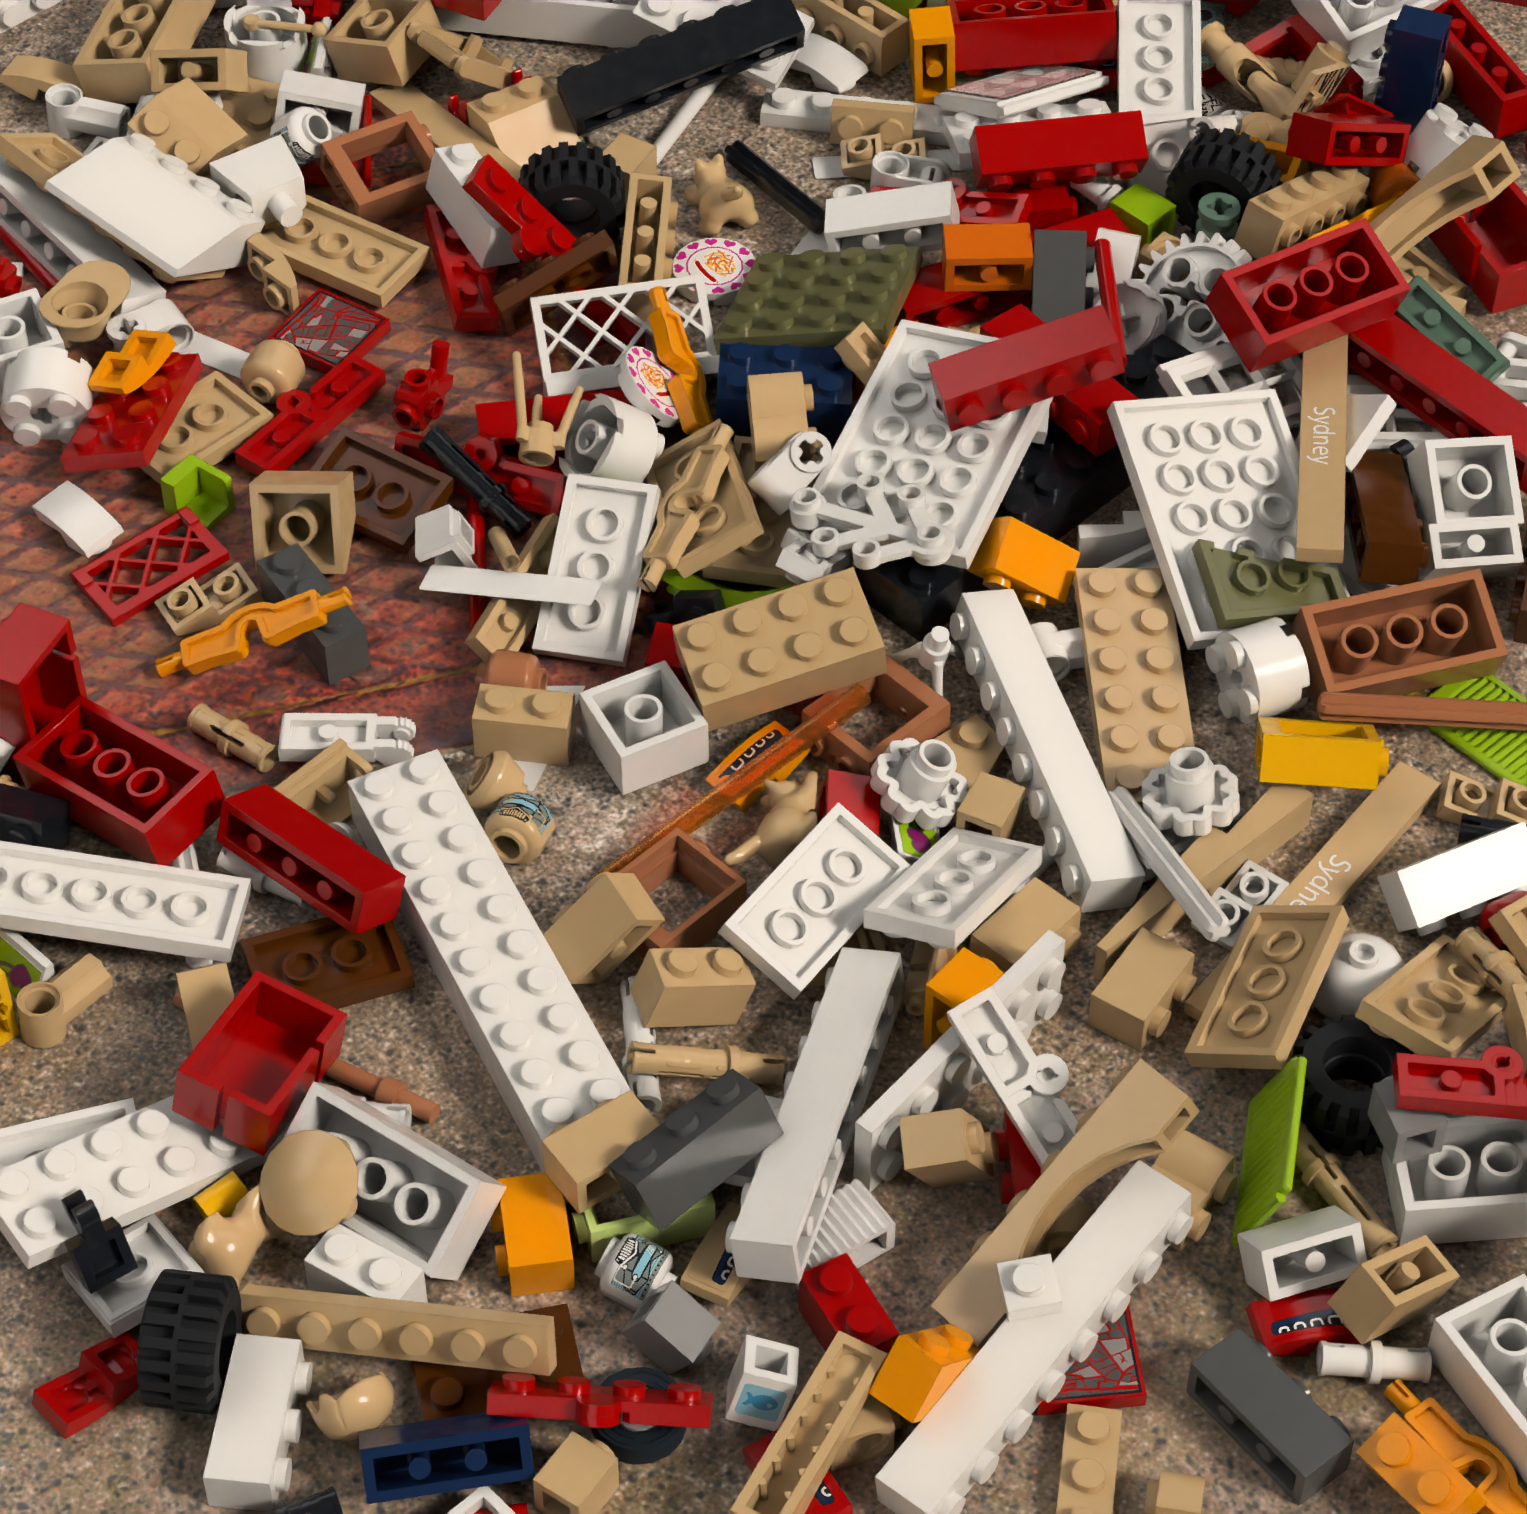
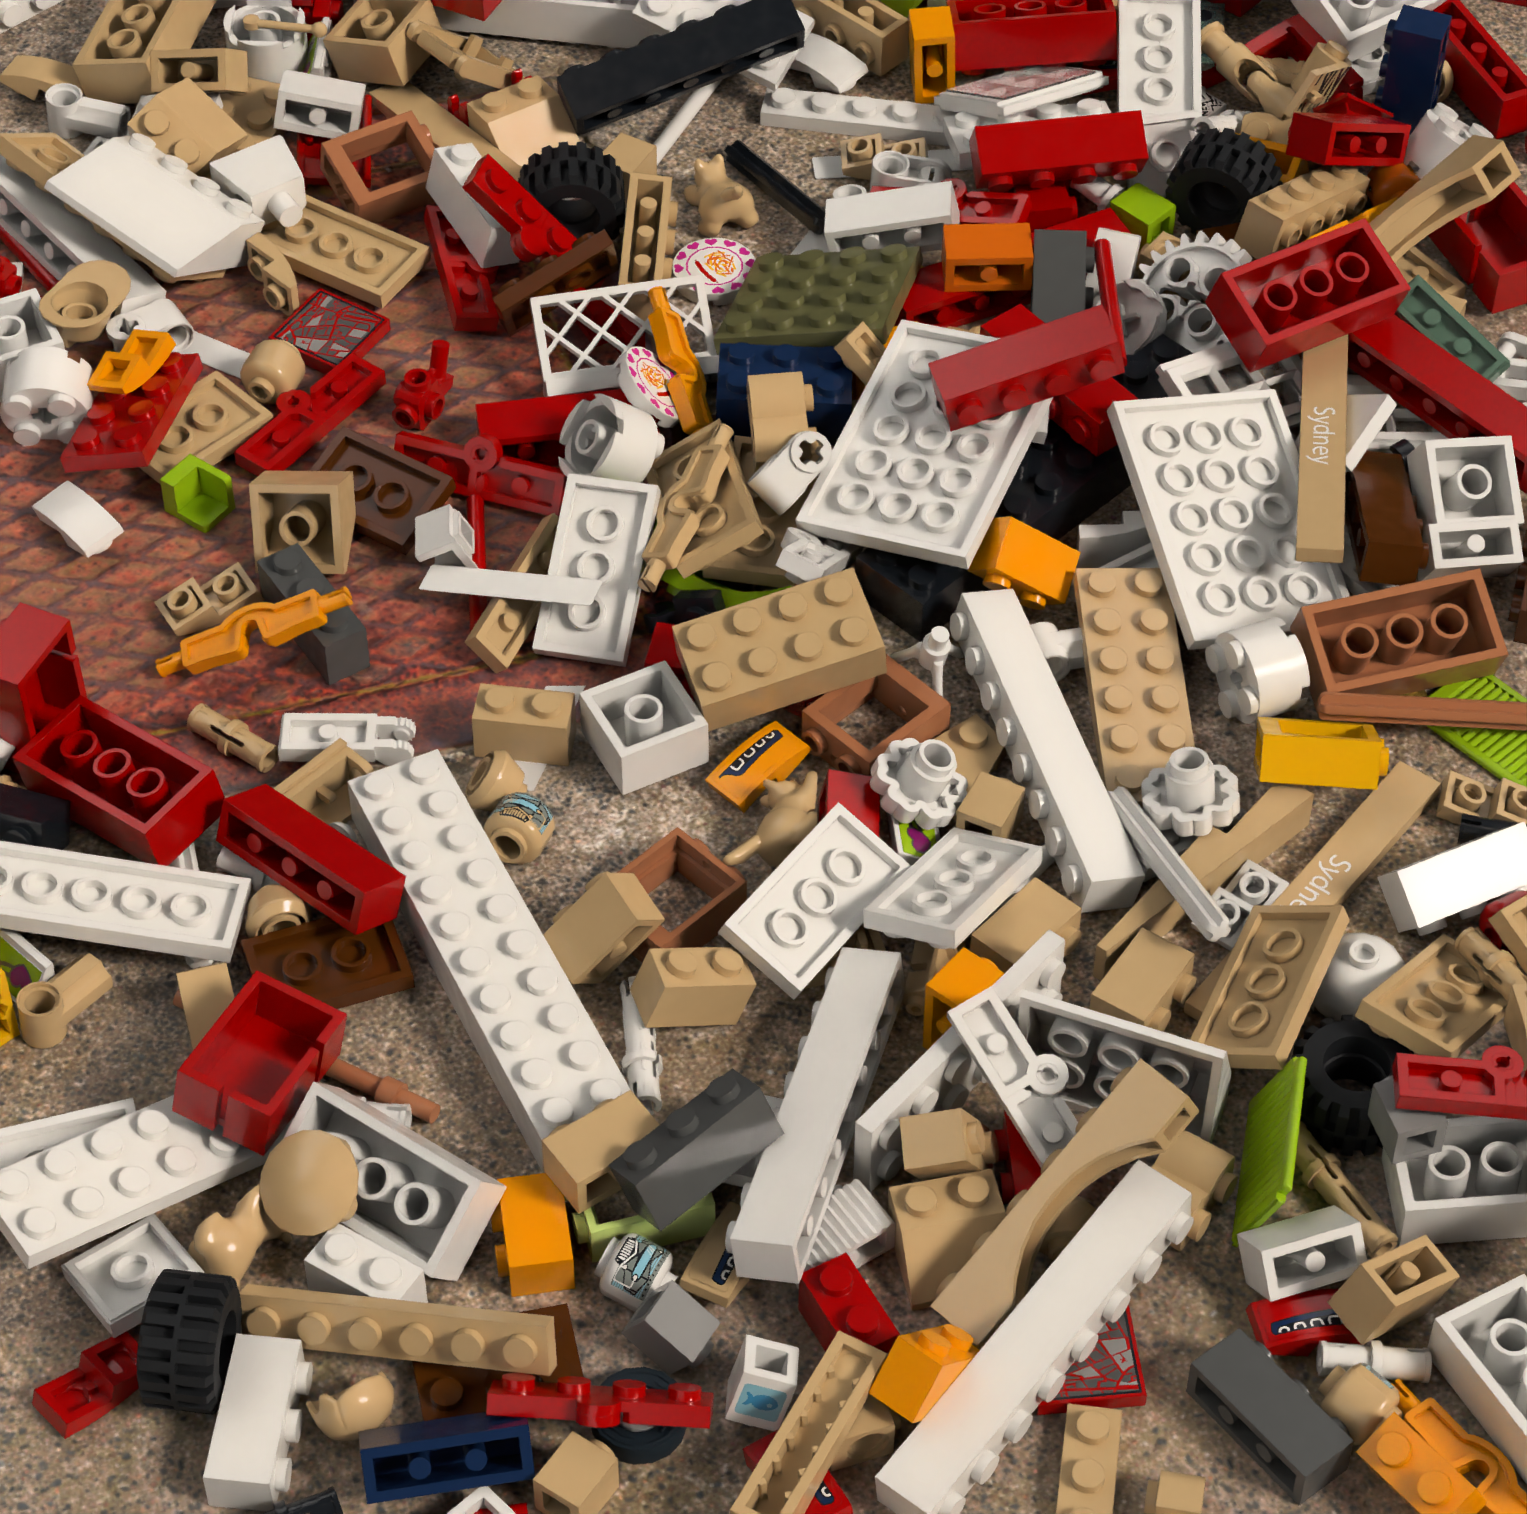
black plate [61,1189,138,1294] -> none
red window [70,506,230,627] -> none
yellow hinge [192,1171,249,1220] -> none
white head [270,106,332,168] -> none
black pin [419,426,536,540] -> none
nougat head [475,649,548,691] -> none
tan piece [487,526,521,573] -> none
tan plant [512,351,584,467] -> none
clear orange piece [589,683,871,880] -> none
tan pin [626,1041,785,1087] -> none
white plant [789,472,955,570] -> none
tan plate [830,98,915,145] -> none
white plate [996,1253,1062,1322] -> none
olive wing [1192,539,1347,629] -> none
sand green wheel [1195,192,1241,242] -> none
none -> tan cone [245,884,313,938]
none -> tan slope [887,1169,1006,1311]
none -> white slope [1018,989,1231,1144]
none -> tan head [1318,1363,1403,1446]

